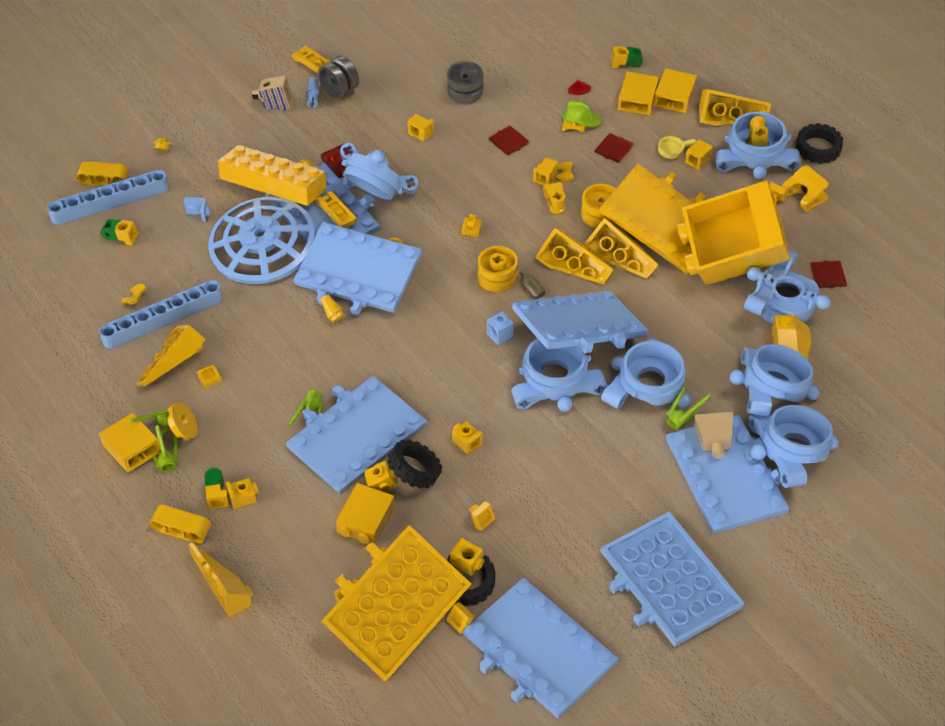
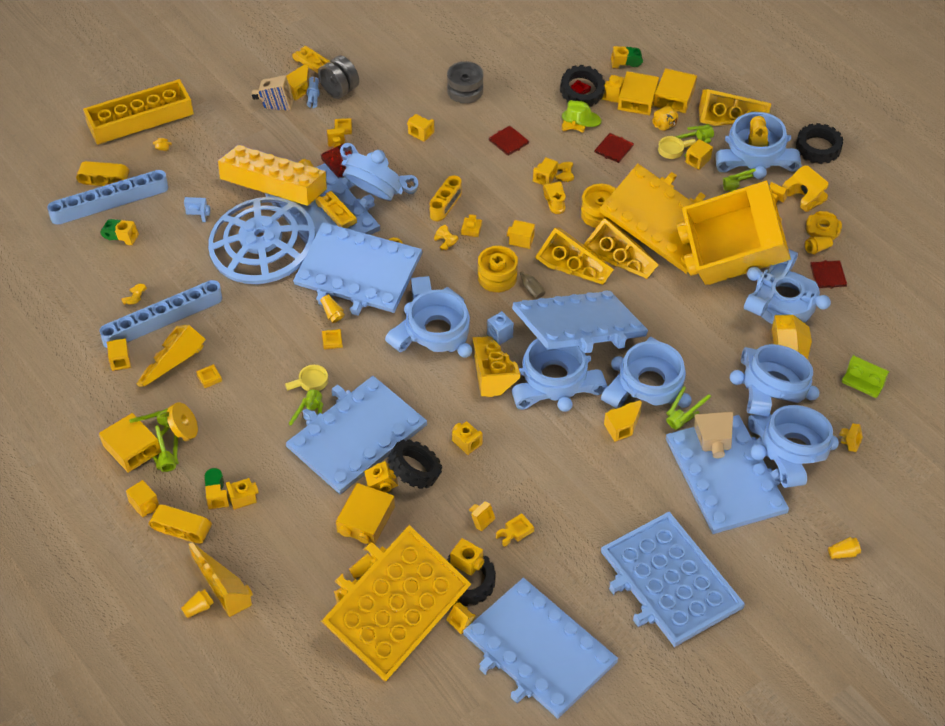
none -> yellow brick [83,79,194,145]
none -> yellow brick [107,338,131,371]
none -> yellow brick [126,480,159,518]
none -> yellow cone [181,589,214,618]
none -> light yellow piece [285,364,328,391]
none -> yellow slope [286,63,309,101]
none -> yellow tile [322,329,343,350]
none -> yellow tile [327,128,345,150]
none -> yellow tile [335,118,352,135]
none -> yellow cone [348,553,373,579]
none -> light blue piece [385,287,473,358]
none -> light blue brick [411,276,432,300]
none -> yellow beam [429,175,462,221]
none -> yellow piece [434,225,459,250]
none -> yellow wedge [472,336,520,397]
none -> yellow plate [496,513,534,547]
none -> yellow brick [507,220,535,249]
none -> black tyre [560,65,605,107]
none -> yellow brick [602,75,624,103]
none -> yellow slope [604,400,642,442]
none -> yellow head [652,106,678,131]
none -> lime plant [675,124,714,157]
none -> lime plant [723,168,756,192]
none -> yellow cone [805,237,833,254]
none -> yellow tile [806,211,842,240]
none -> yellow cone [828,537,861,559]
none -> yellow tile [839,423,863,452]
none -> lime bracket [842,355,889,398]

